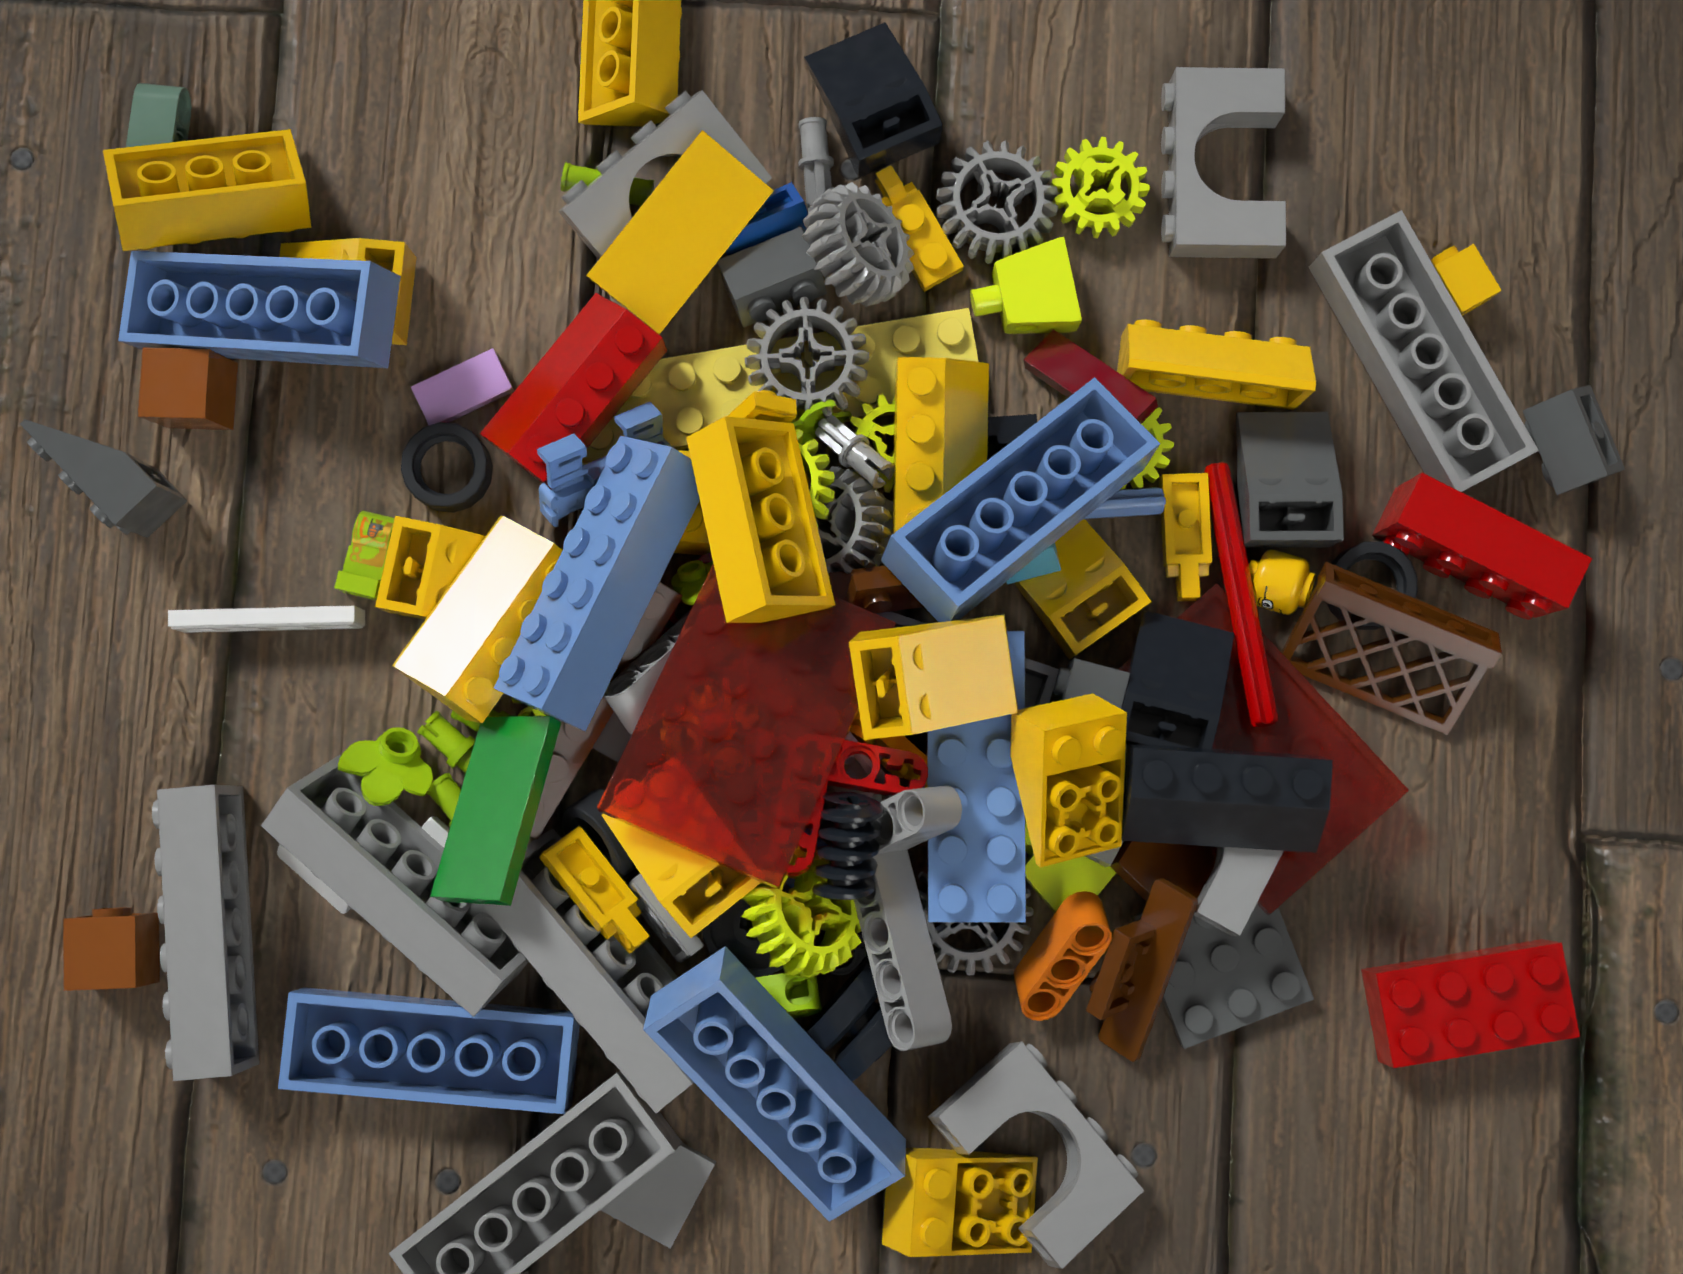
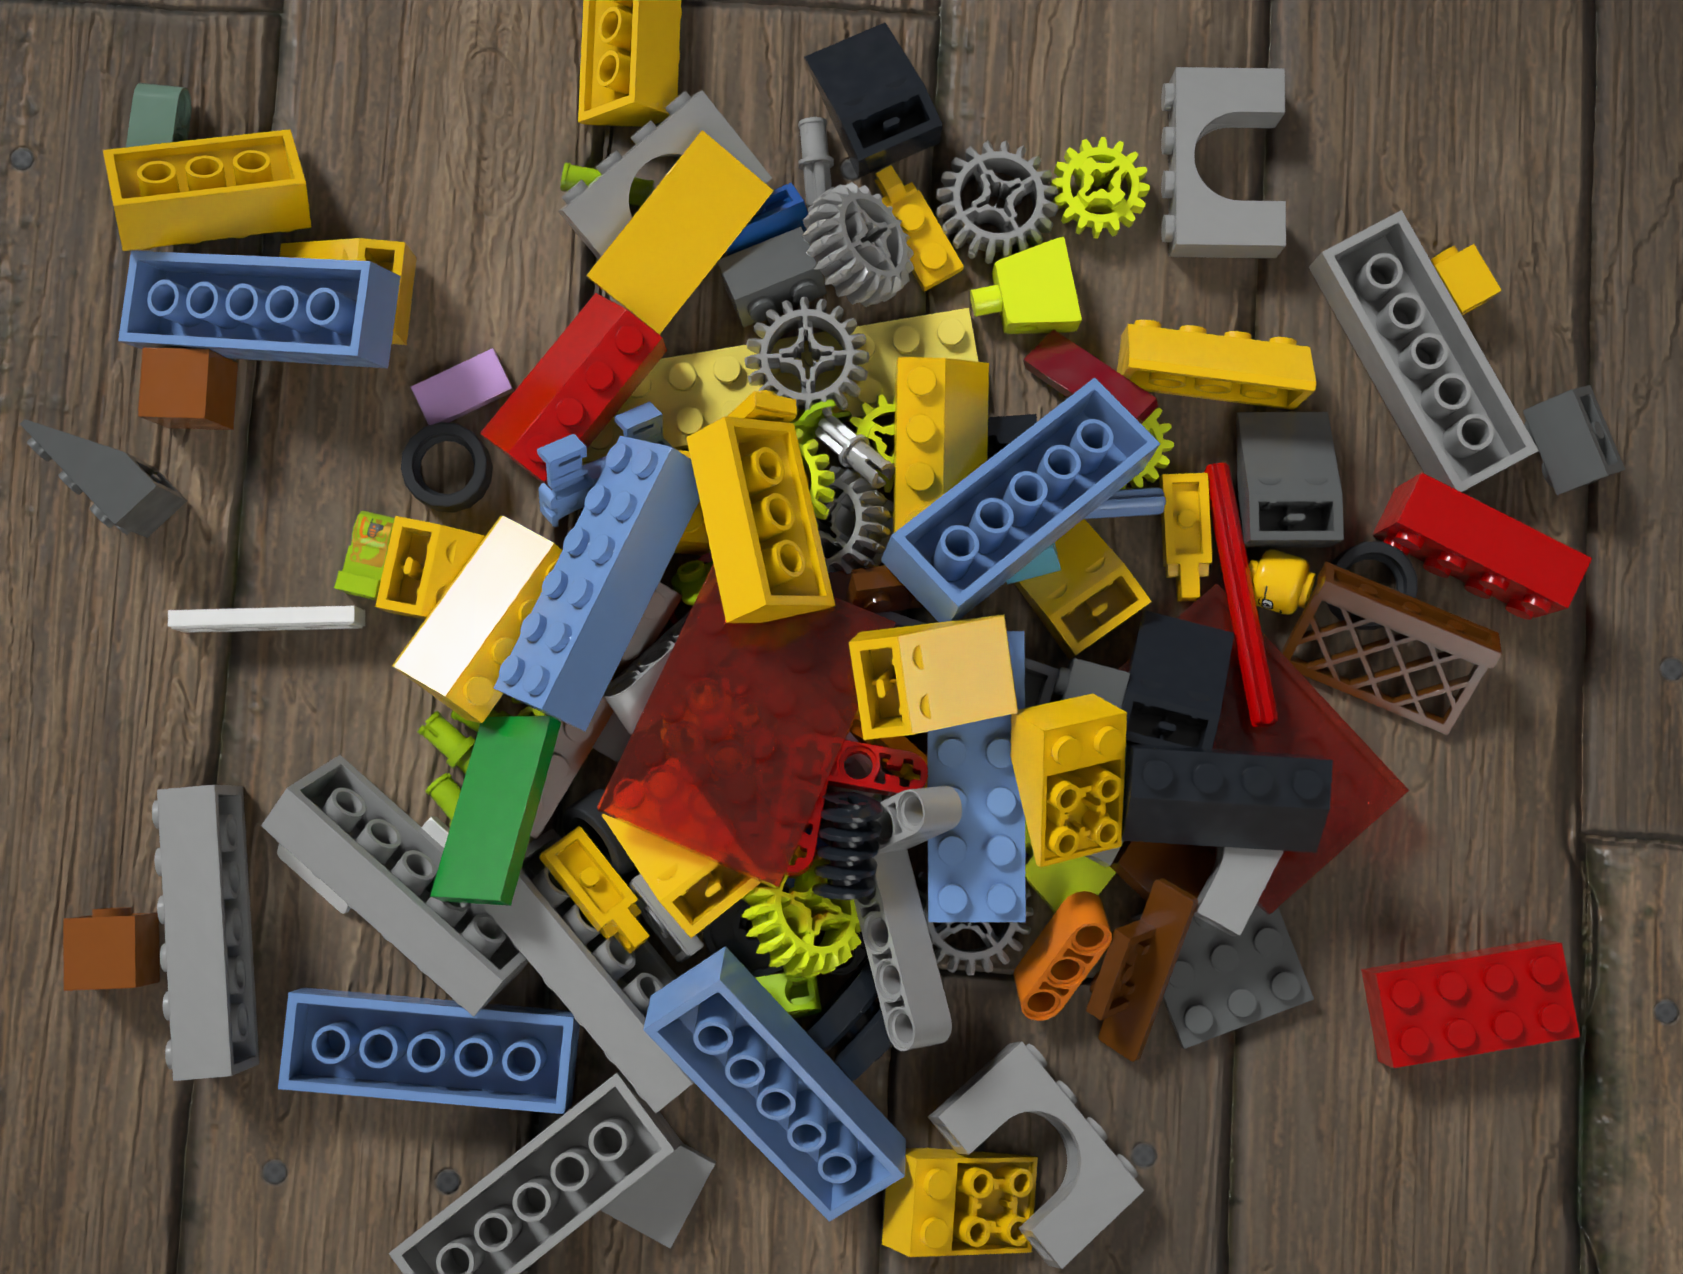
lime plate [338,727,433,806] -> none

